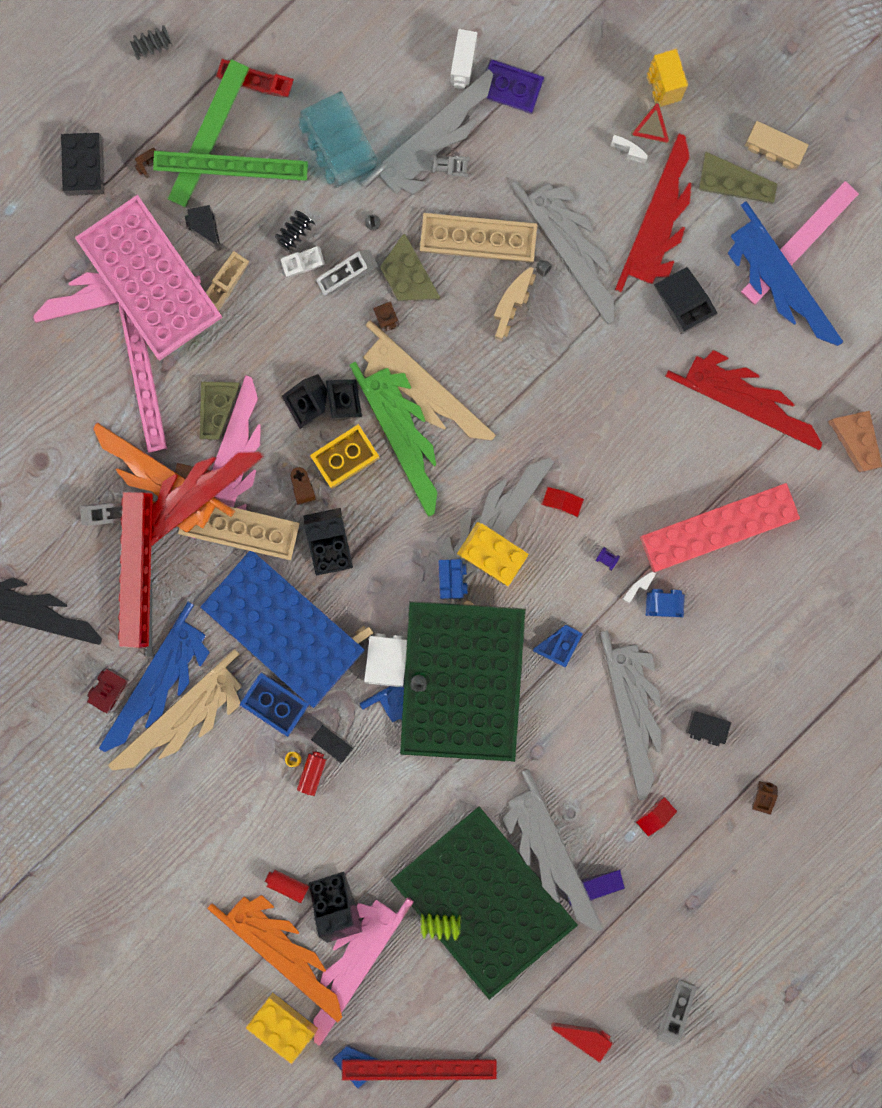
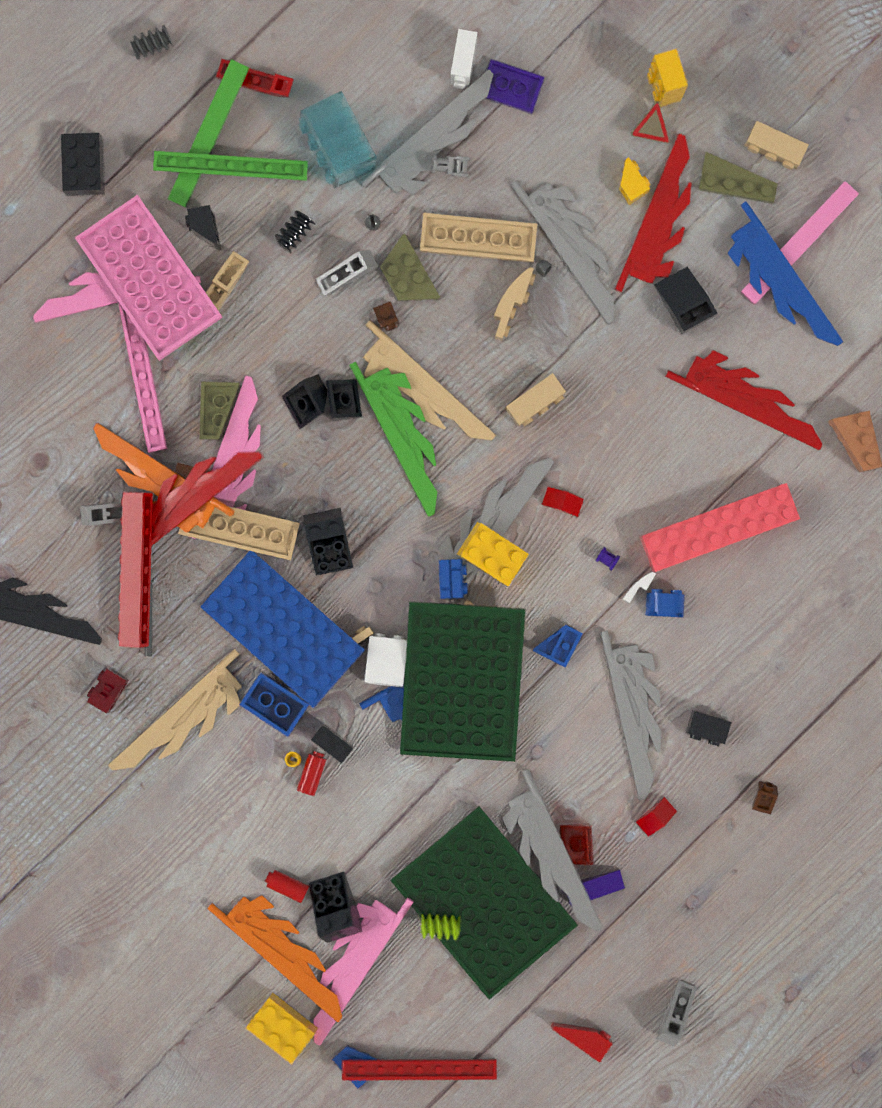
blue animal [99,601,210,752] -> none
reddish brown bracket [135,147,156,178] -> none
white slope [281,246,325,277] -> none
reddish brown piece [290,467,316,505] -> none
yellow brick [310,424,380,489] -> none
dark grey hinge [411,675,427,692] -> none
white slope [610,135,648,164] -> none
none -> tan brick [505,373,566,427]
none -> clear red slope [560,823,594,865]
none -> yellow slope [619,157,650,205]

